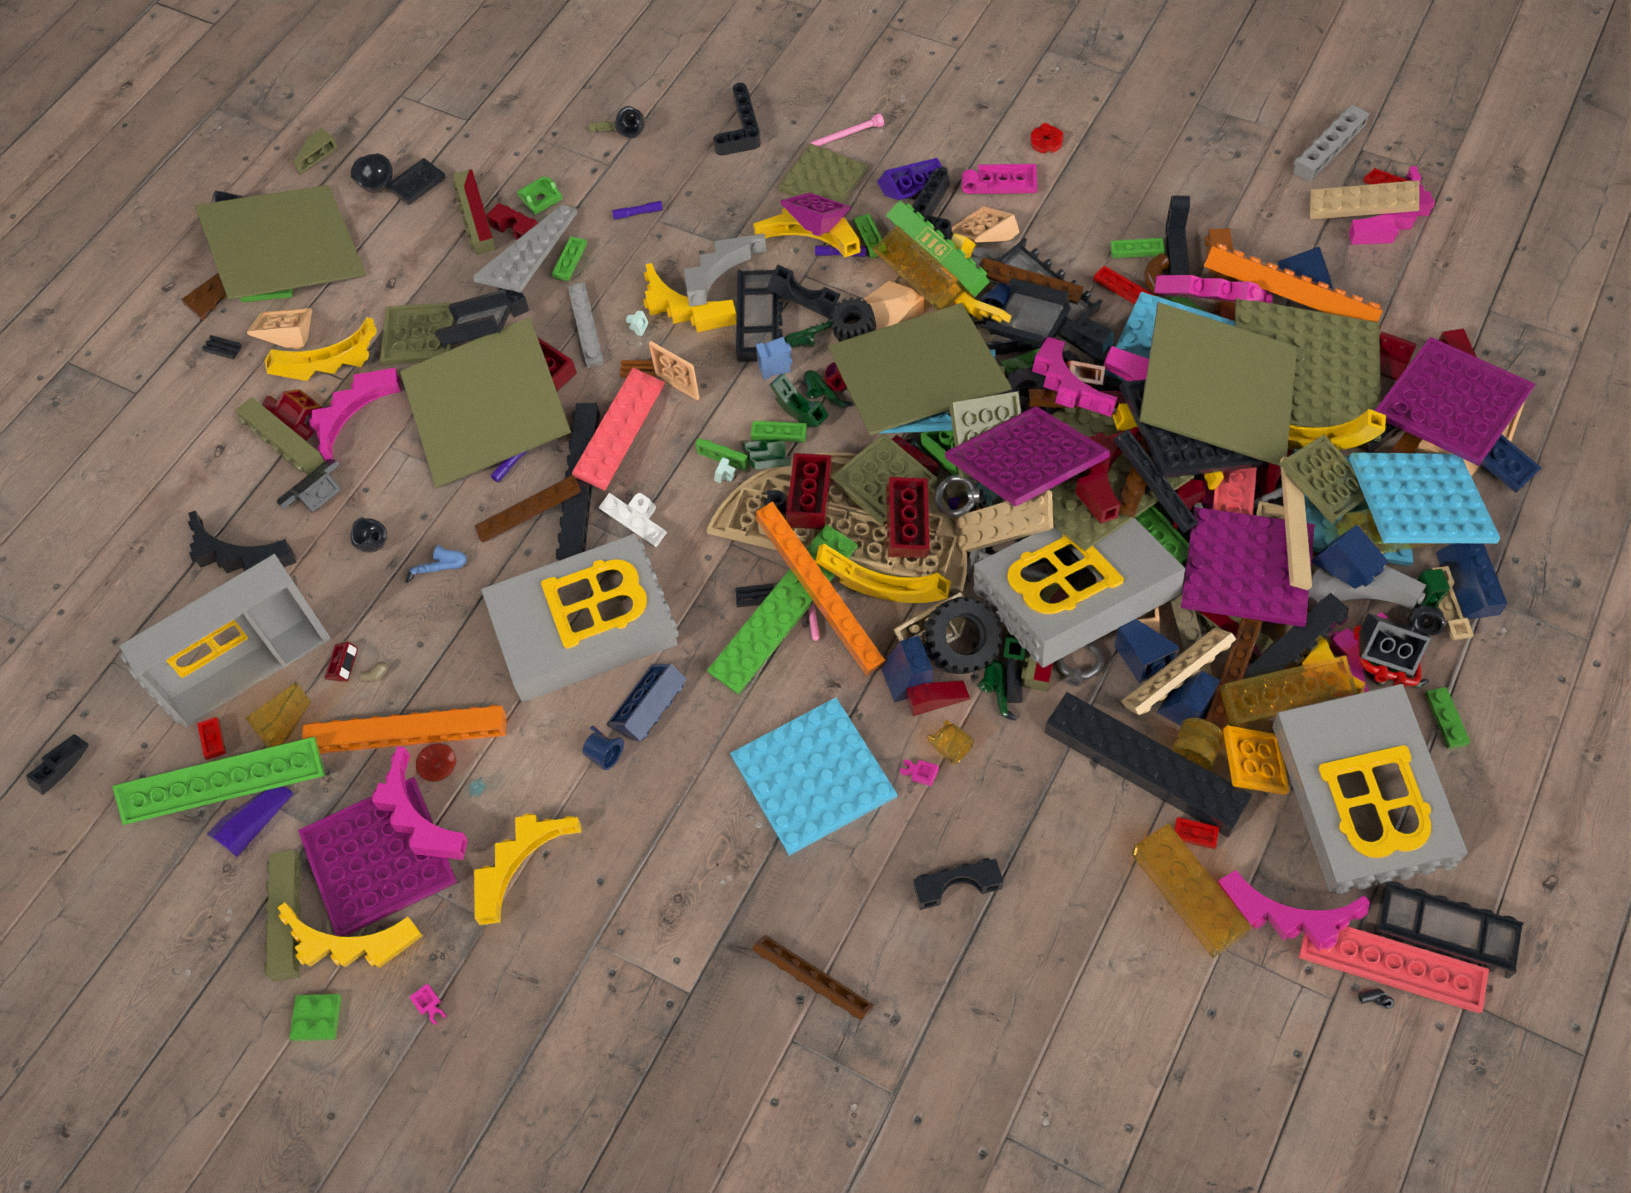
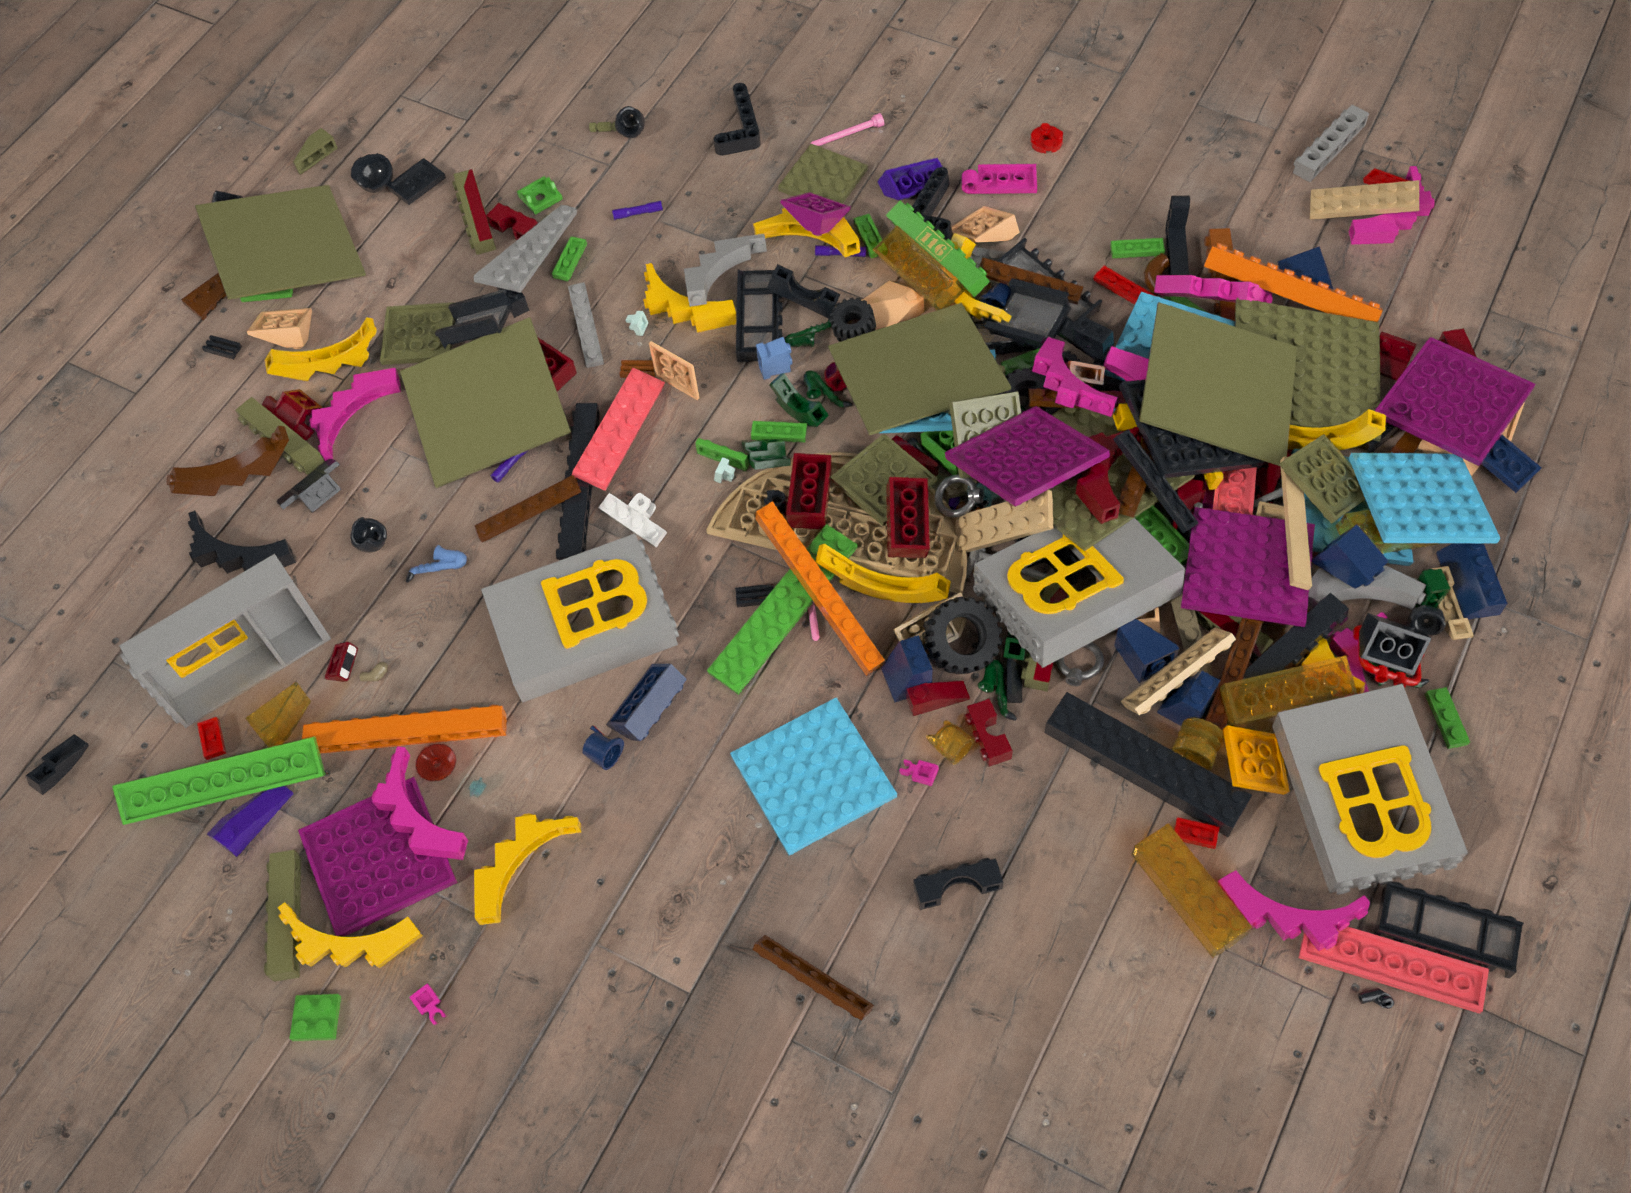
none -> reddish brown arch [166,426,289,496]
none -> dark red arch [964,698,1013,767]

